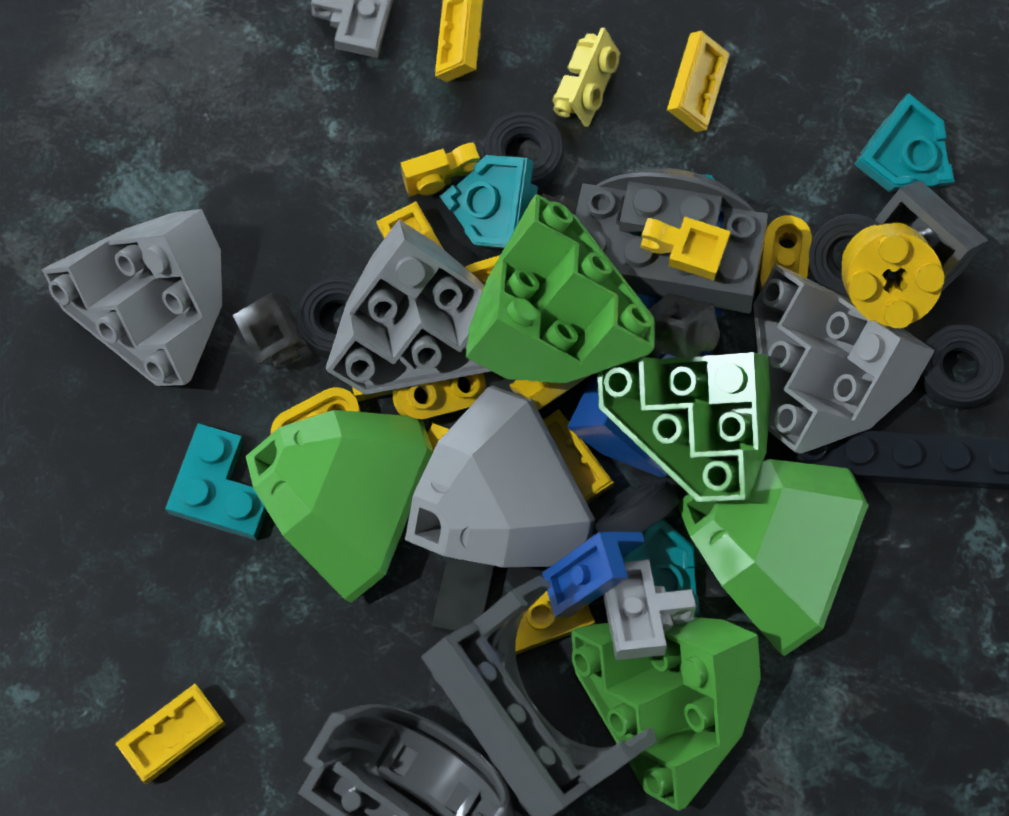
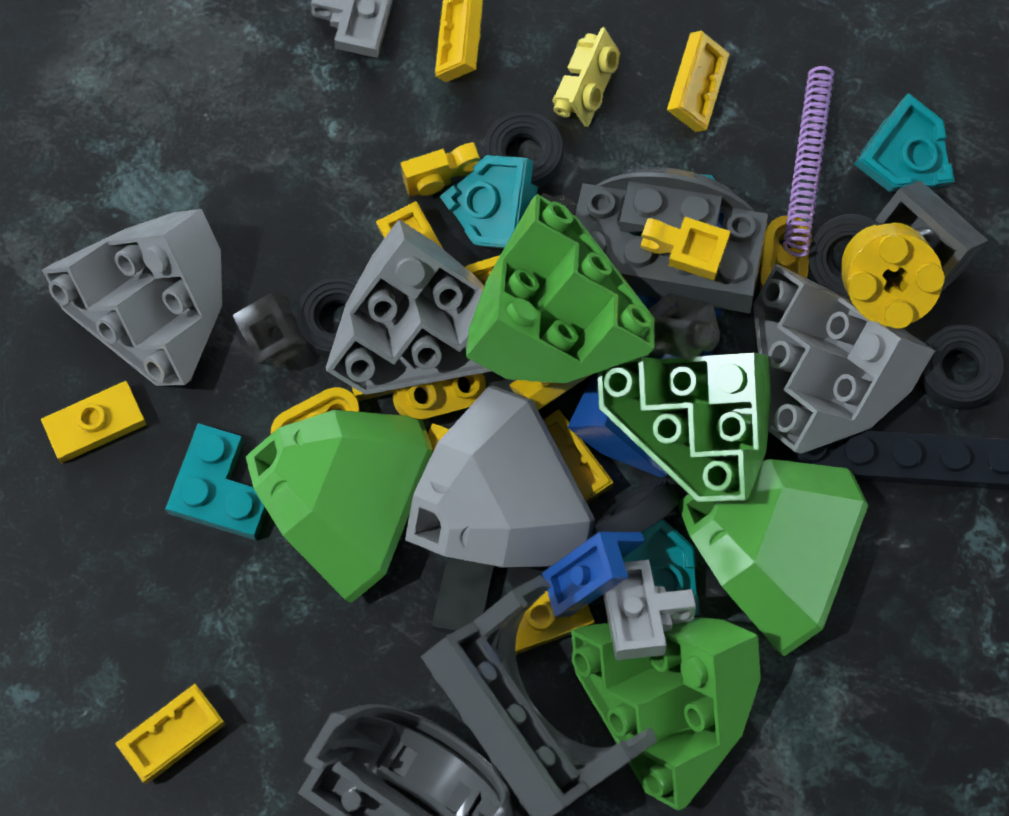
none -> yellow plate [41,381,147,464]
none -> lavender piece [783,66,835,257]

